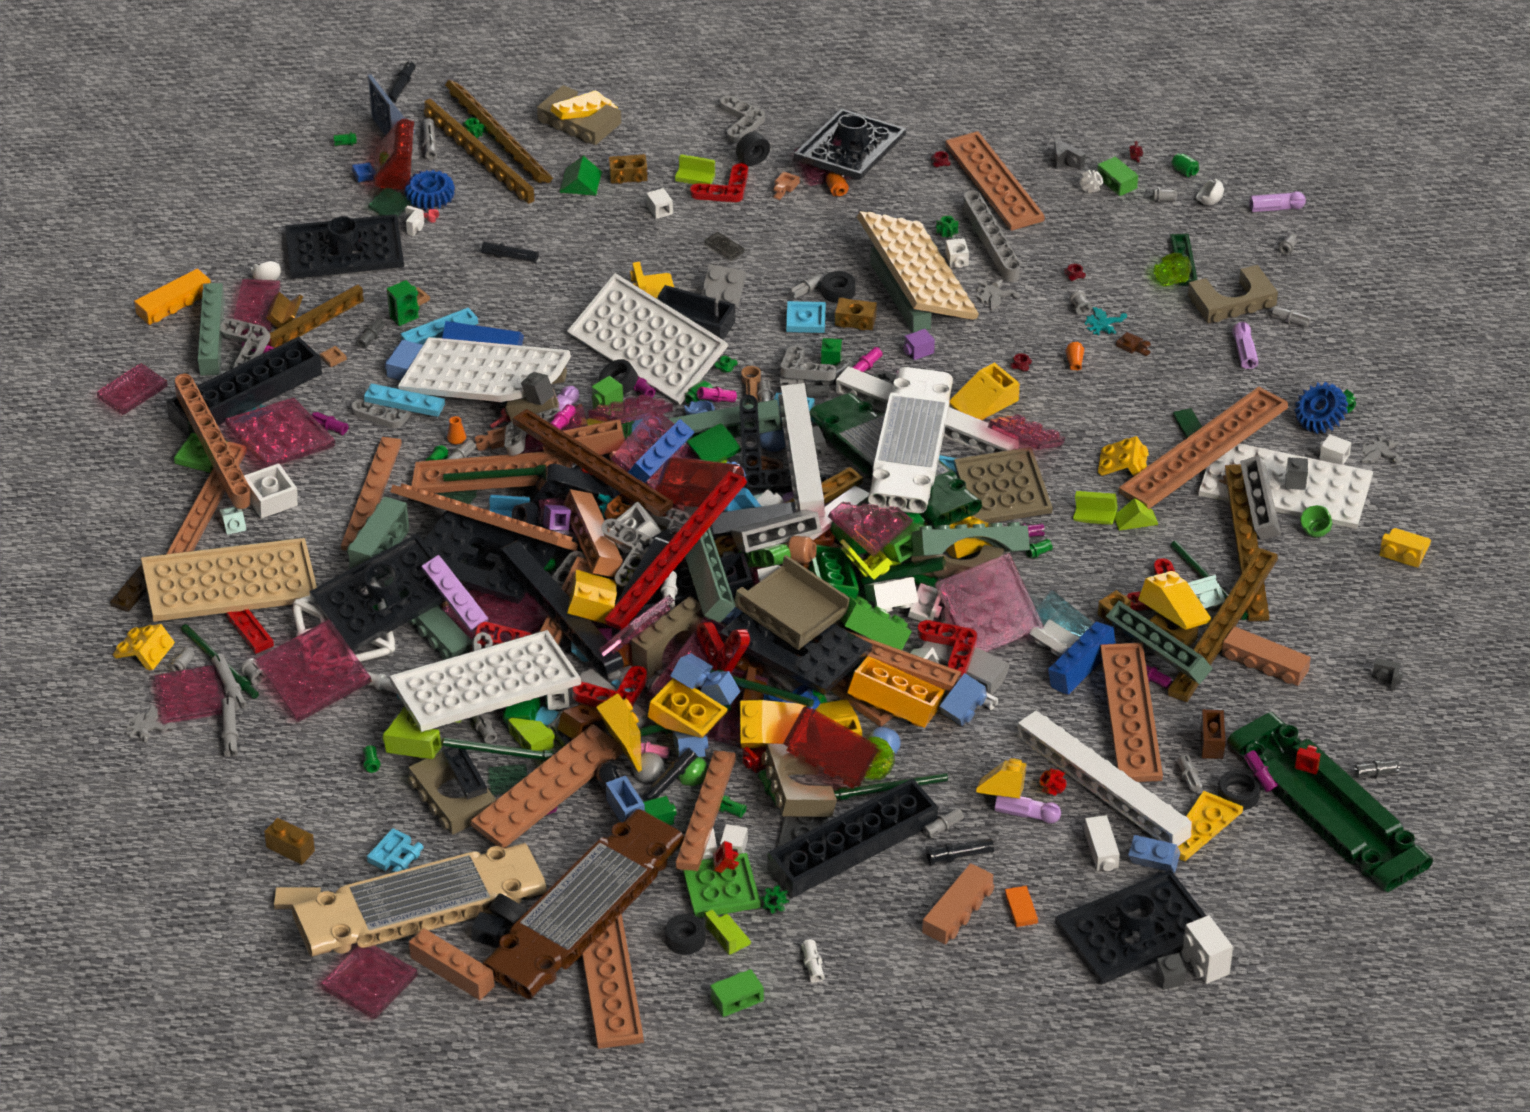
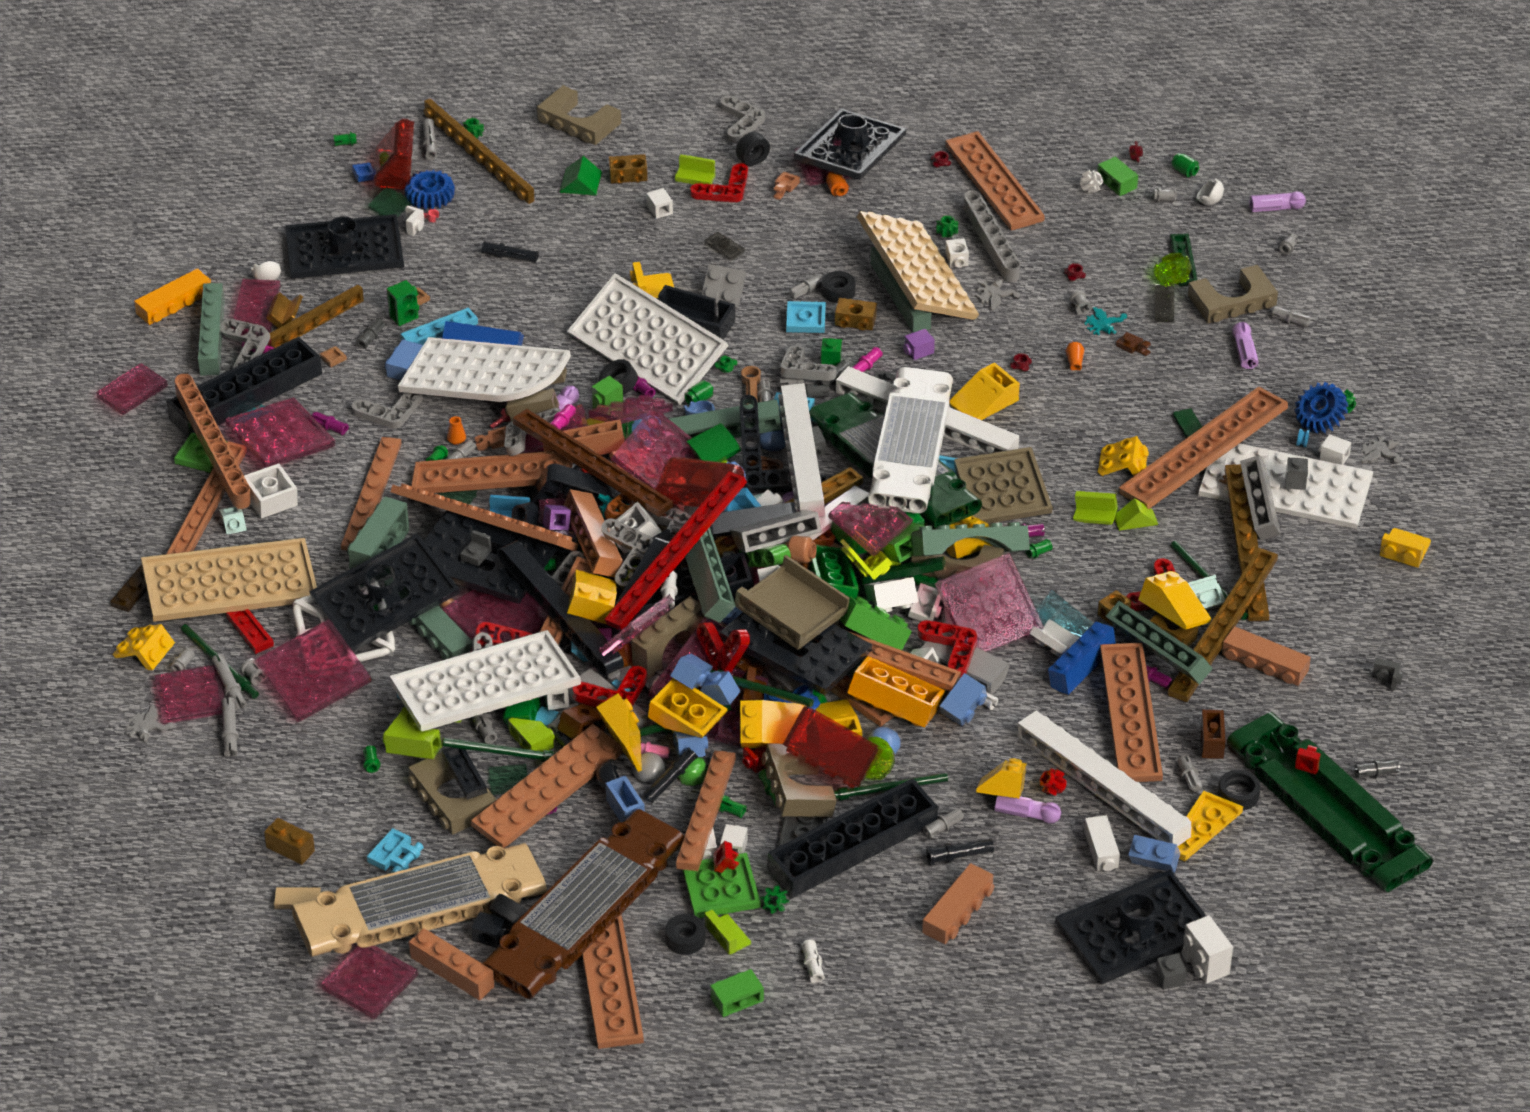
white pin [359,670,397,694] -> none
medium azure plate [364,384,445,417] -> none
sand blue slope [368,74,415,147] -> none
black pin [387,61,416,103] -> none
lavender plate [422,555,488,632] -> none
dark green bar [443,465,547,482] -> none
pearl gold plate [445,79,553,183] -> none
dark grey brick [521,372,554,406] -> none
yellow wing [550,91,618,120] -> none
blue brick [628,419,695,484] -> none
green brick [643,796,677,825] -> none
dark pink pin [697,386,737,403] -> none
clear pink plate [988,414,1065,450] -> none
orange tile [1005,886,1038,927] -> none
flat silver slope [1054,139,1086,170] -> none
magenta axle [1244,750,1278,793] -> none
bright green hair [1300,505,1333,538] -> none
none -> dark grey bracket [461,530,492,566]
none -> clear smoke plate [1154,283,1174,322]
none -> dark azure bush [1296,429,1310,447]

